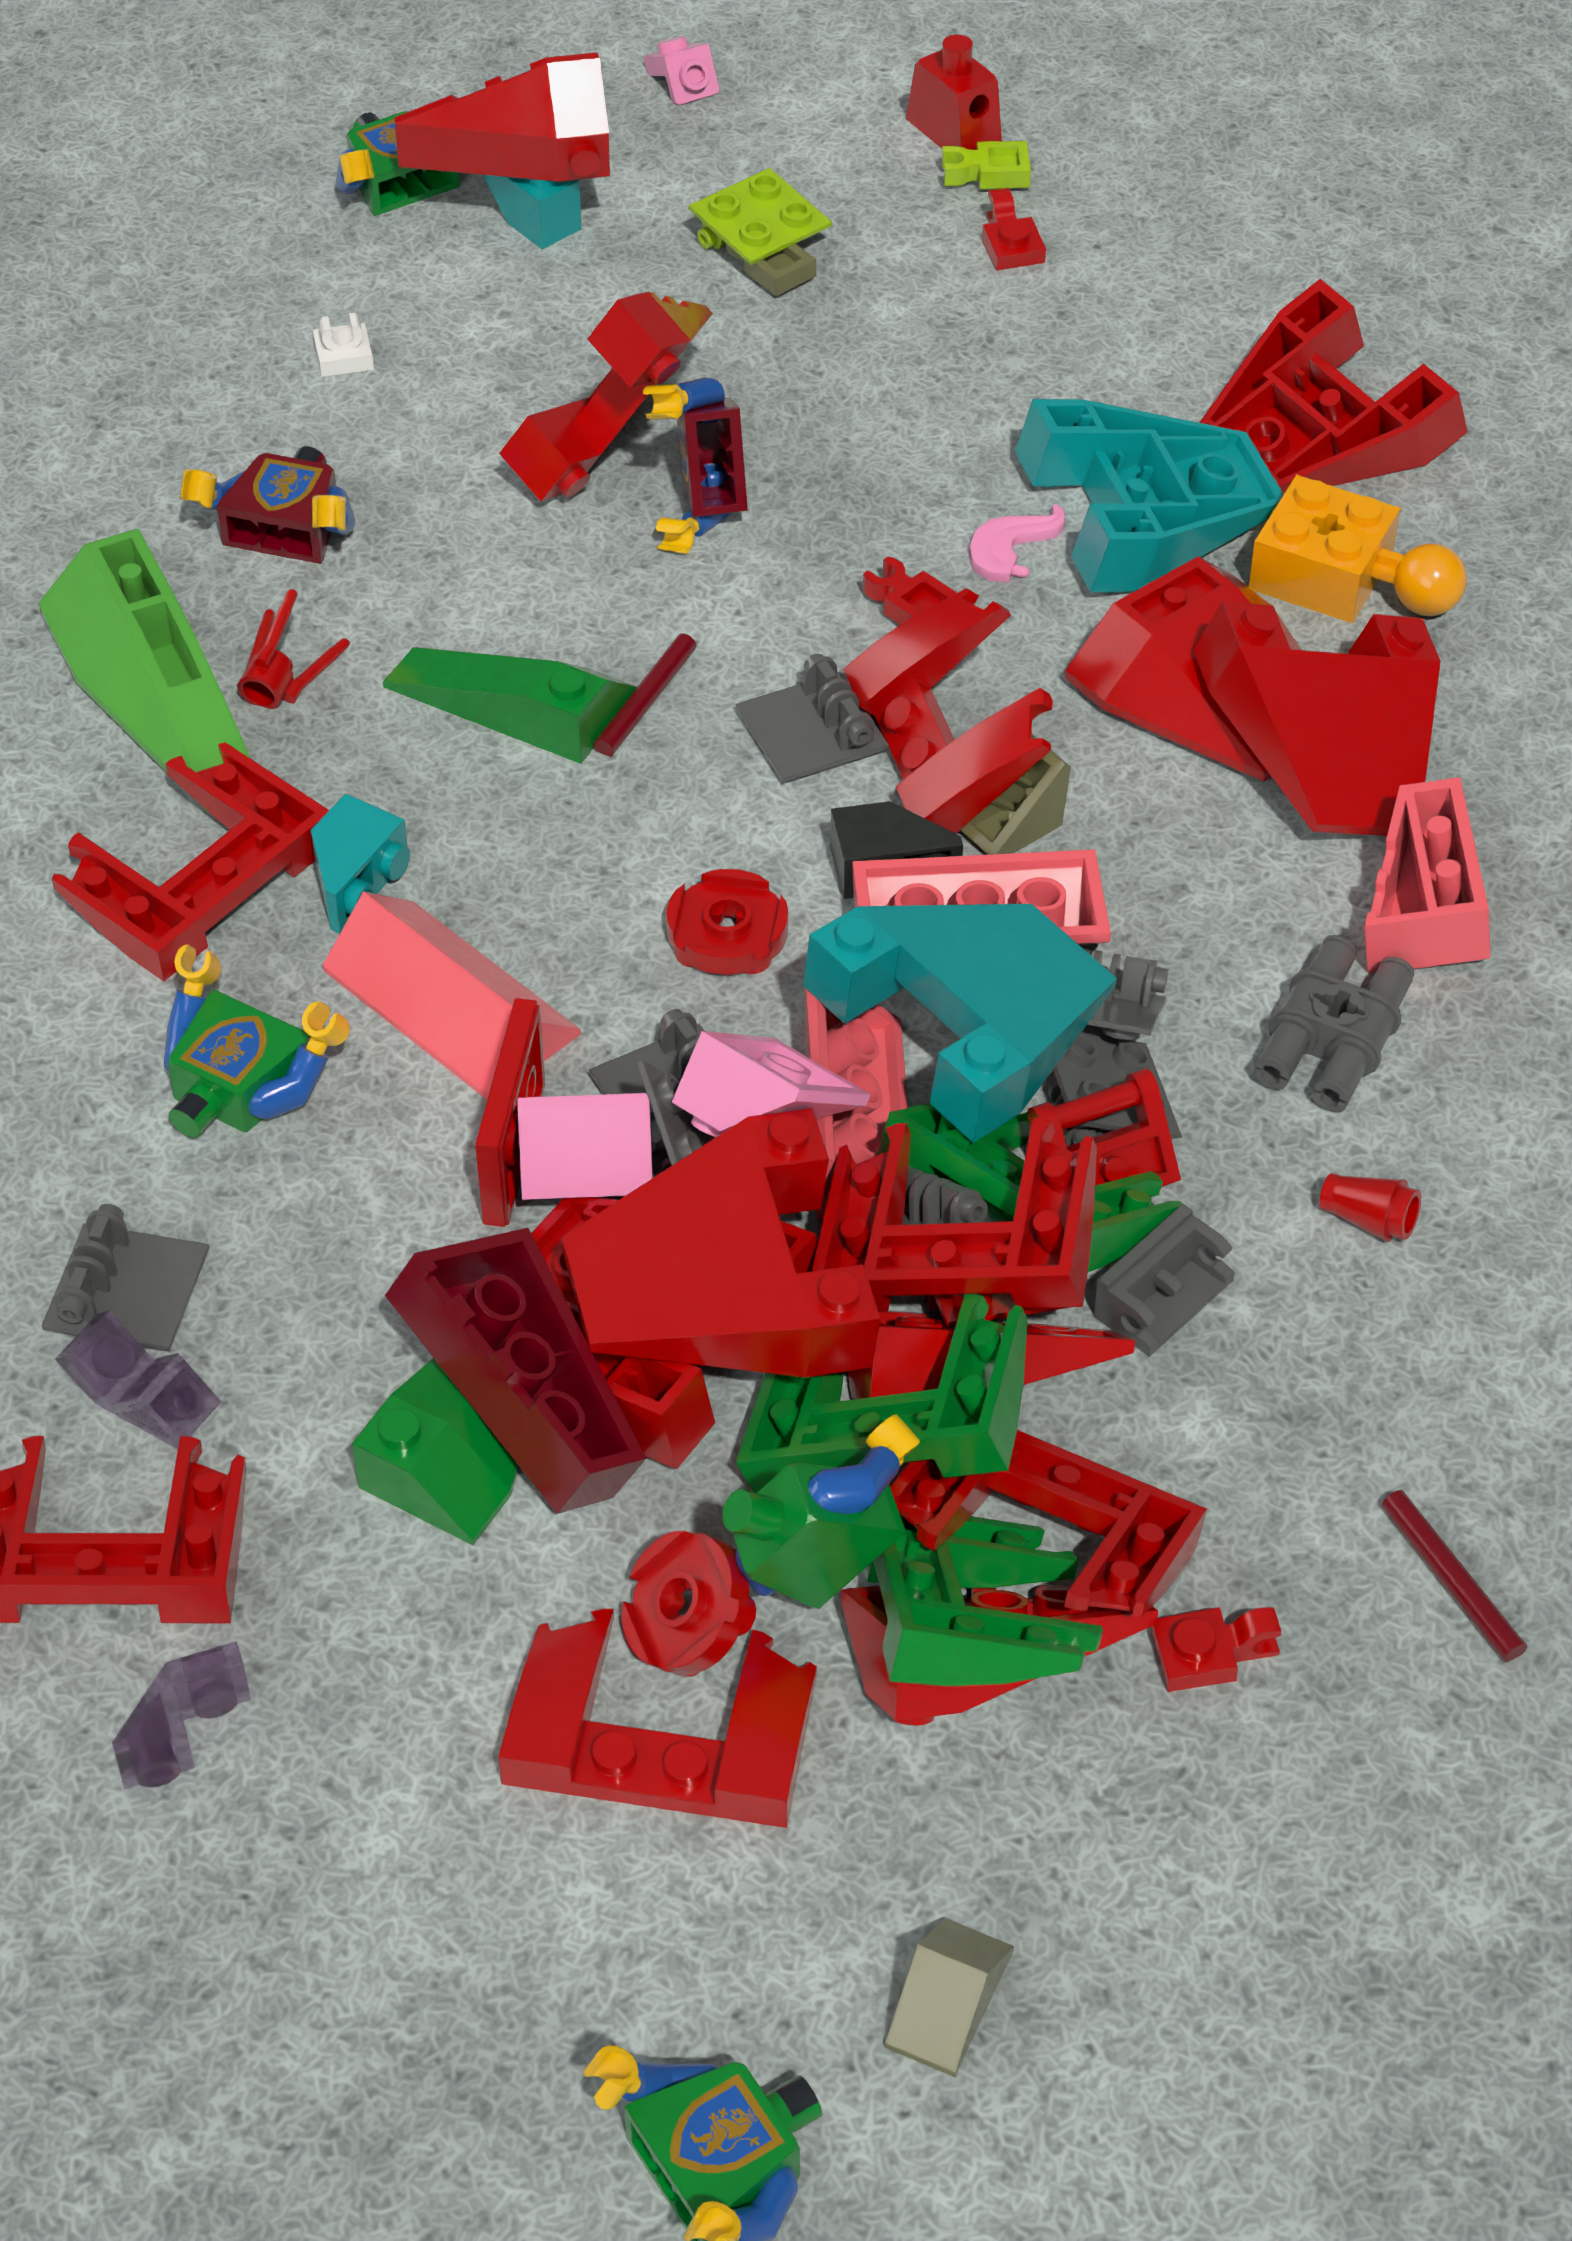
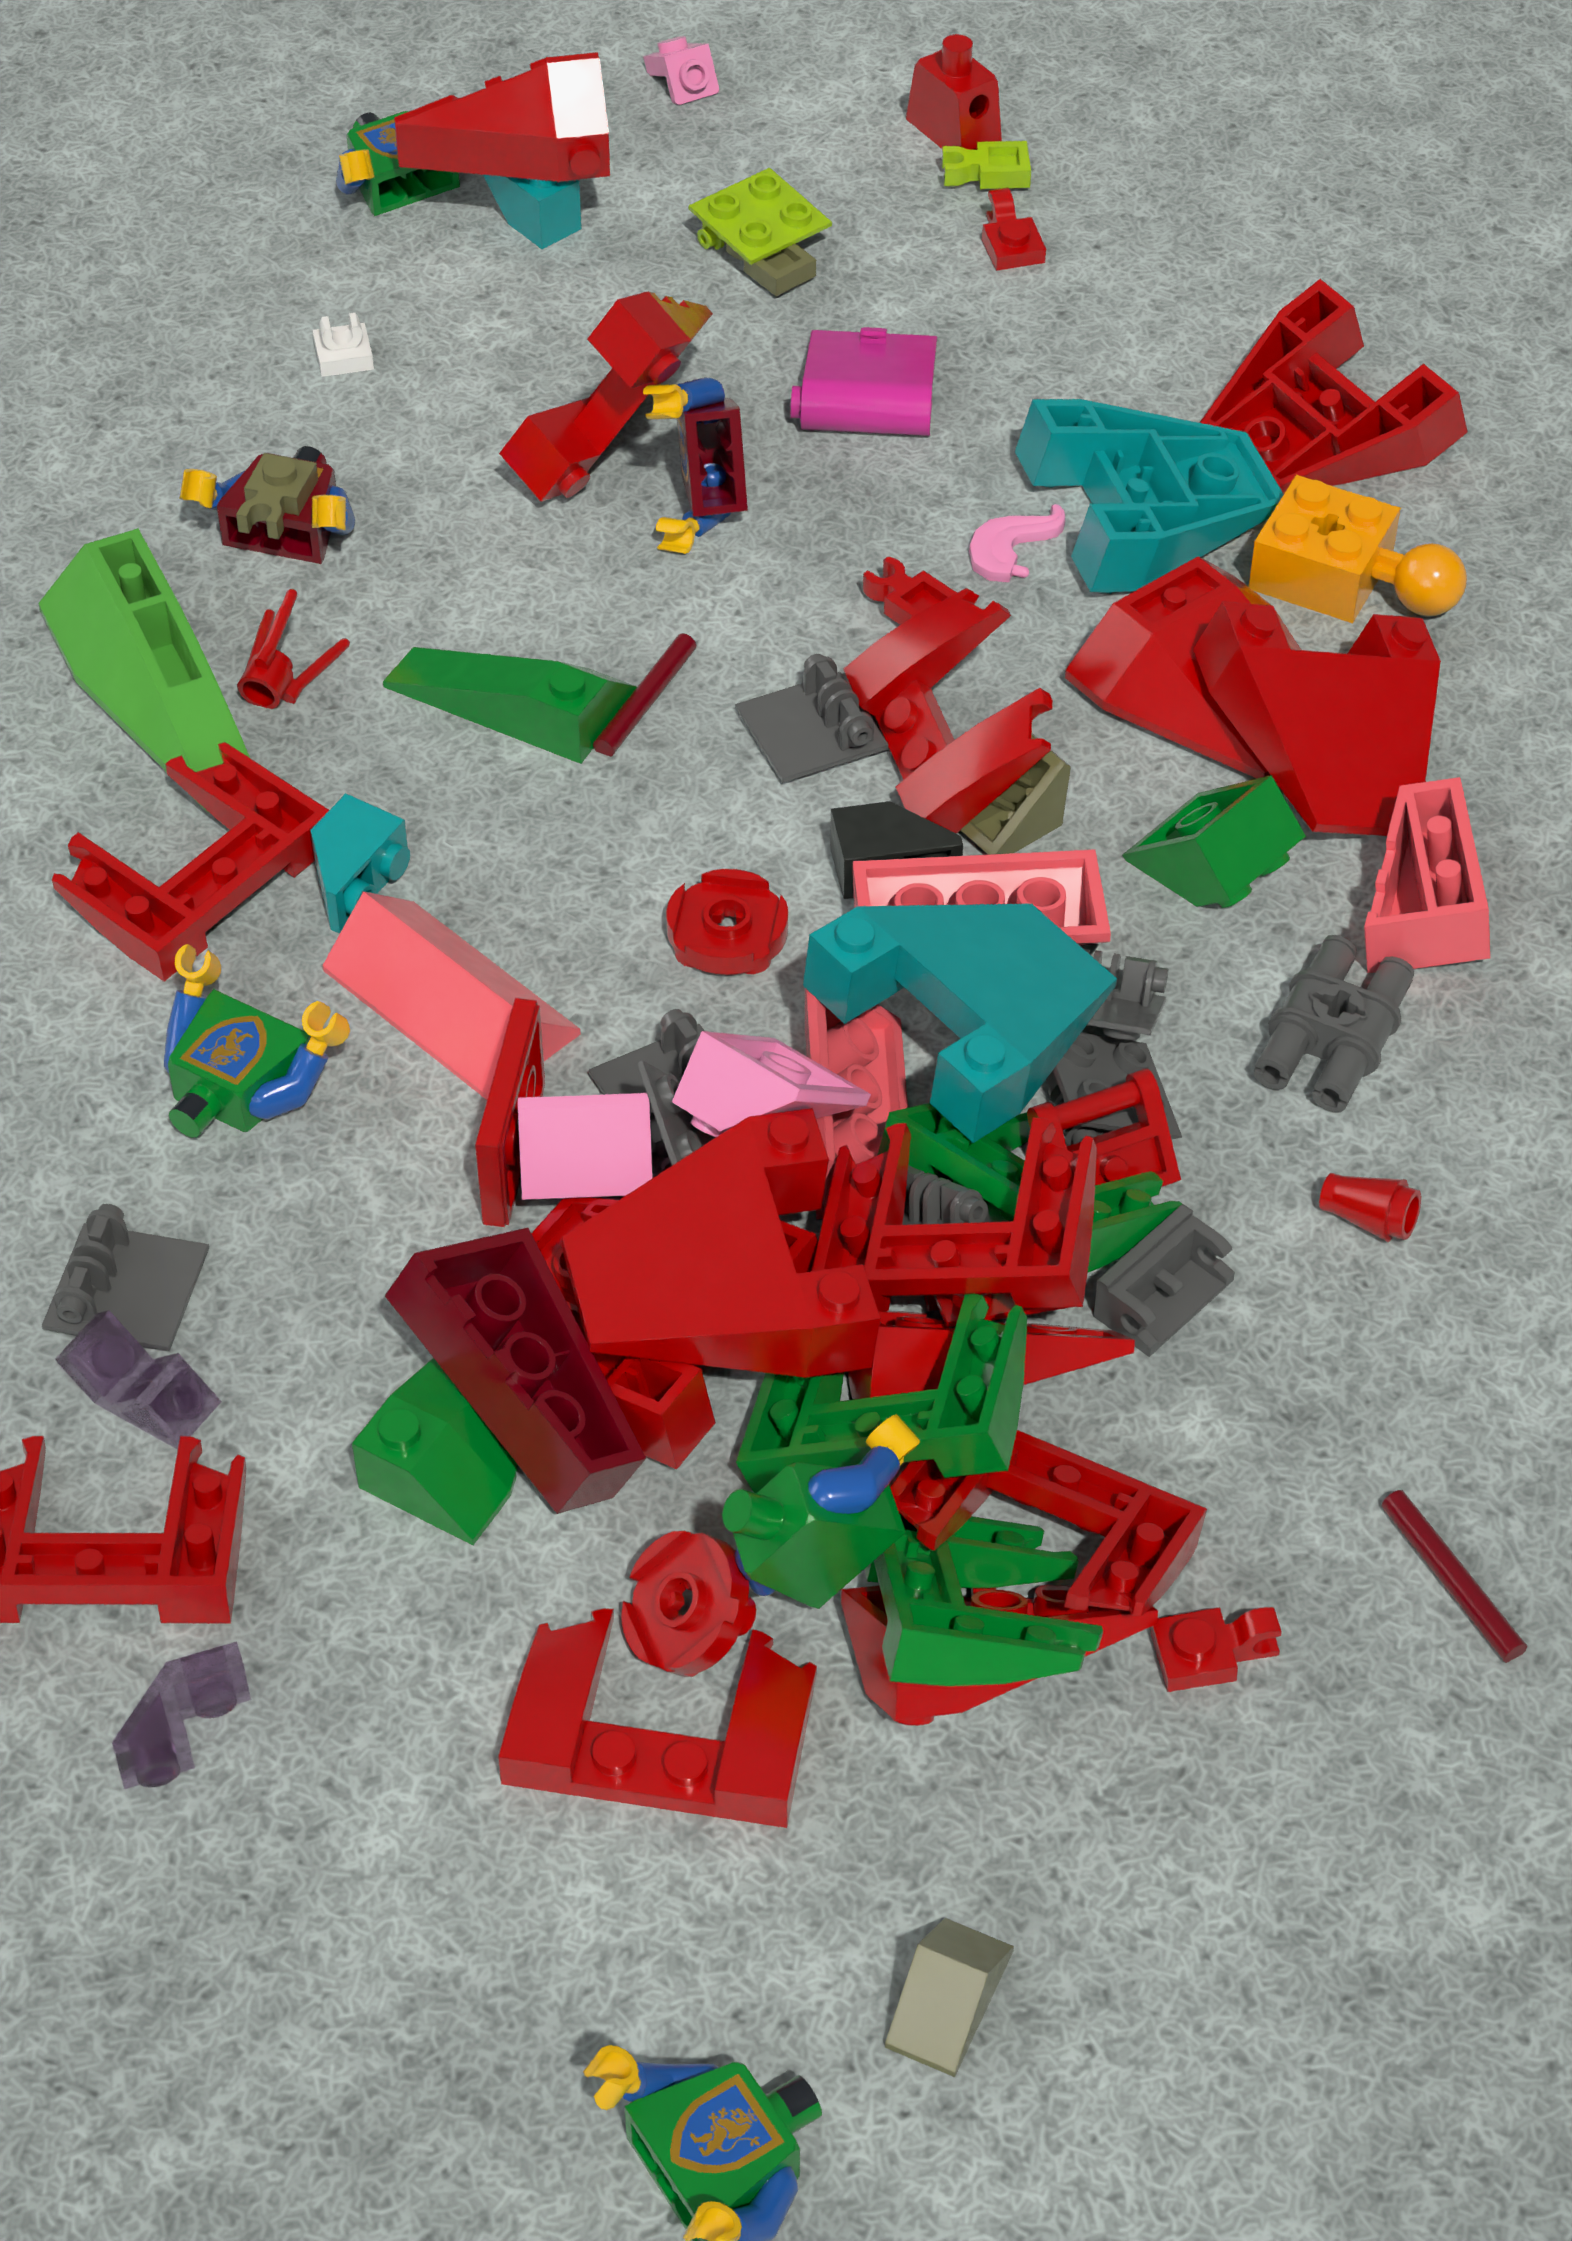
none -> olive plate [236,453,318,539]
none -> dark pink door [791,327,937,436]
none -> green slope [1122,775,1306,908]

